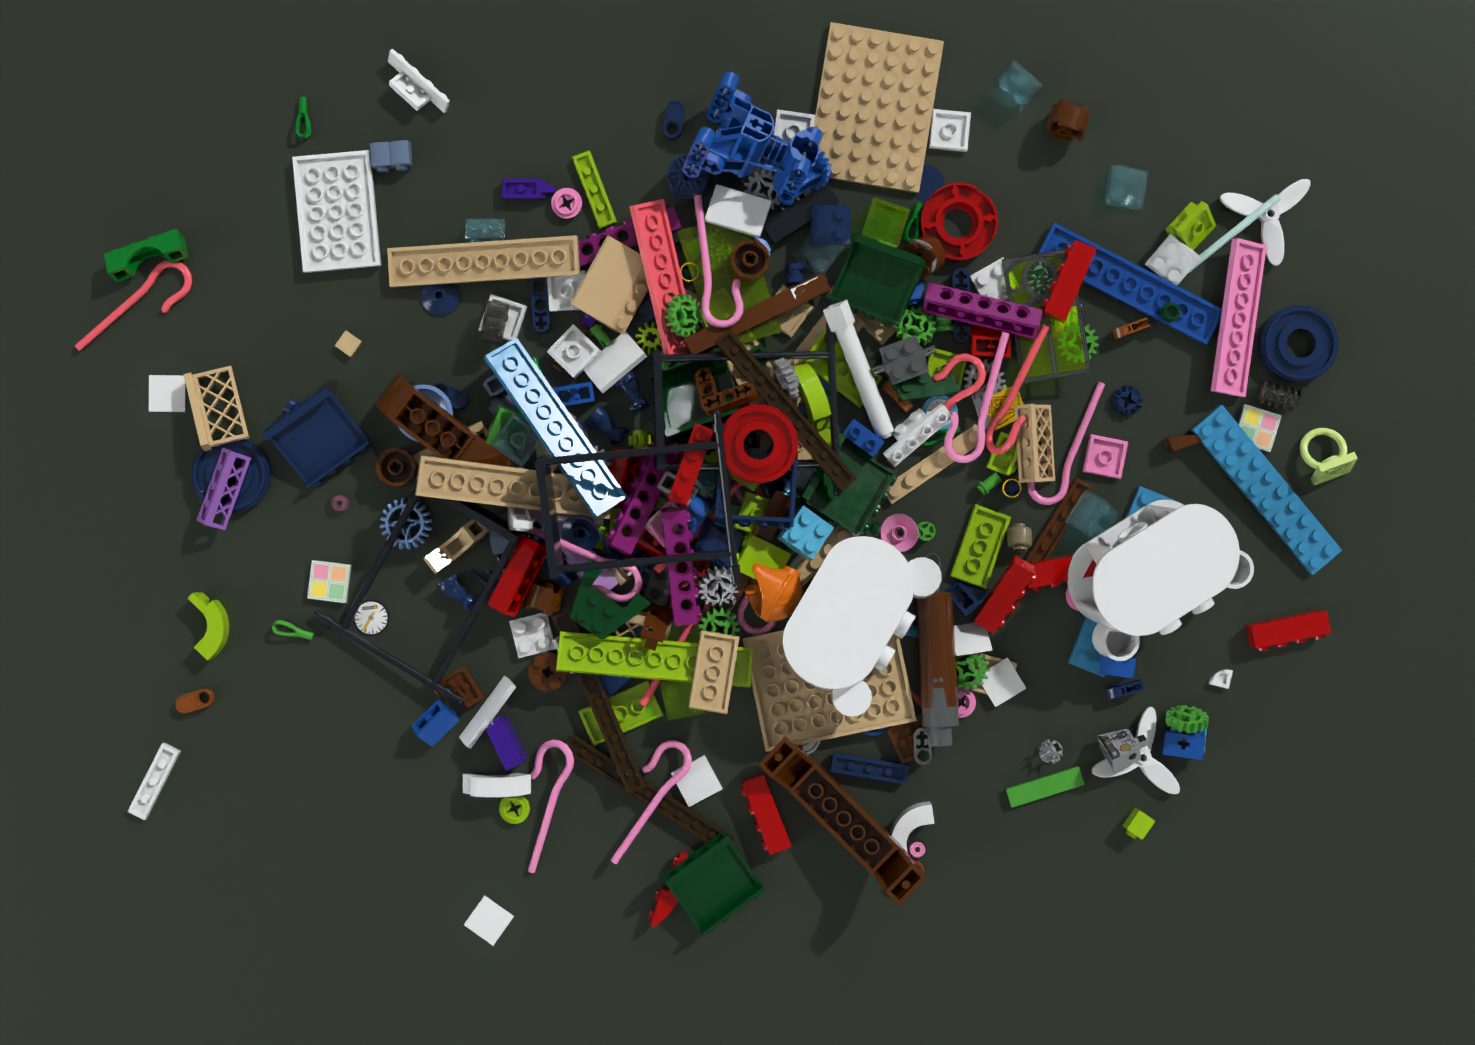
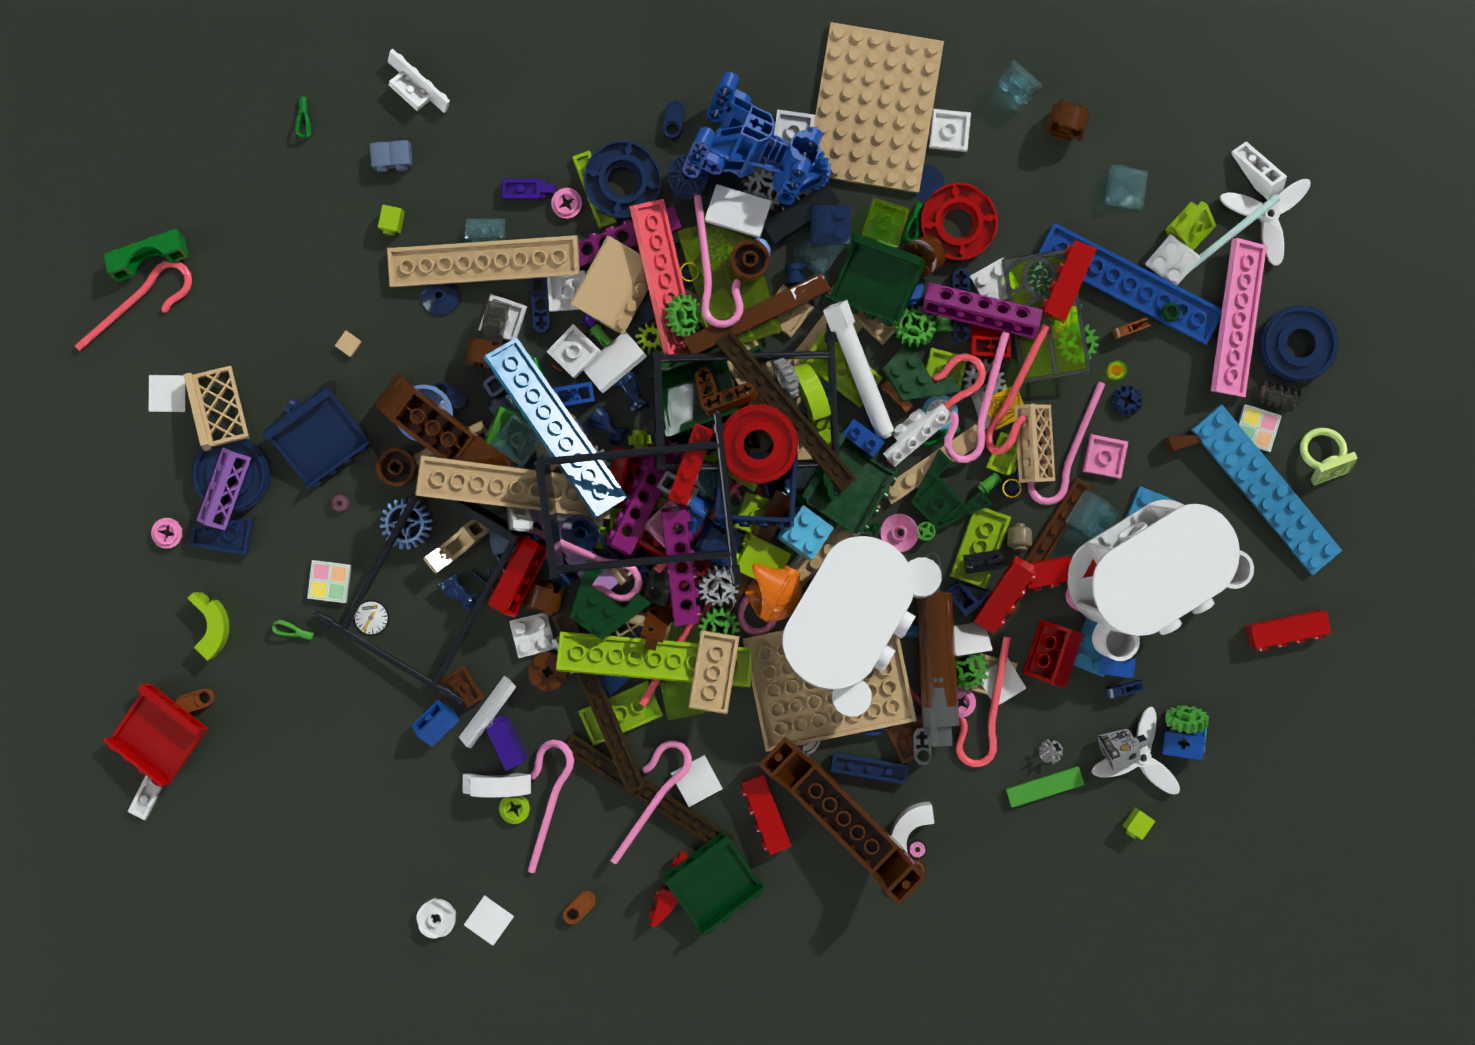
white plate [292,150,381,273] -> none
dark grey plate [872,335,937,385] -> none
white tile [1208,669,1233,689] -> none
none -> red panel [103,683,209,787]
none -> bright pink gear [151,518,183,548]
none -> dark blue wing [189,517,255,555]
none -> lime brick [378,205,405,236]
none -> white plate [417,898,456,938]
none -> reddish brown brick [465,338,504,370]
none -> dark orange piece [563,890,596,924]
none -> dark blue piece [584,140,661,220]
none -> dark green wing [911,449,992,530]
none -> coral piece [955,636,1011,767]
none -> black hinge [963,549,1005,574]
none -> red slope [1023,619,1083,688]
none -> clear neon green tile [1107,360,1127,380]
none -> white slope [1231,141,1287,200]

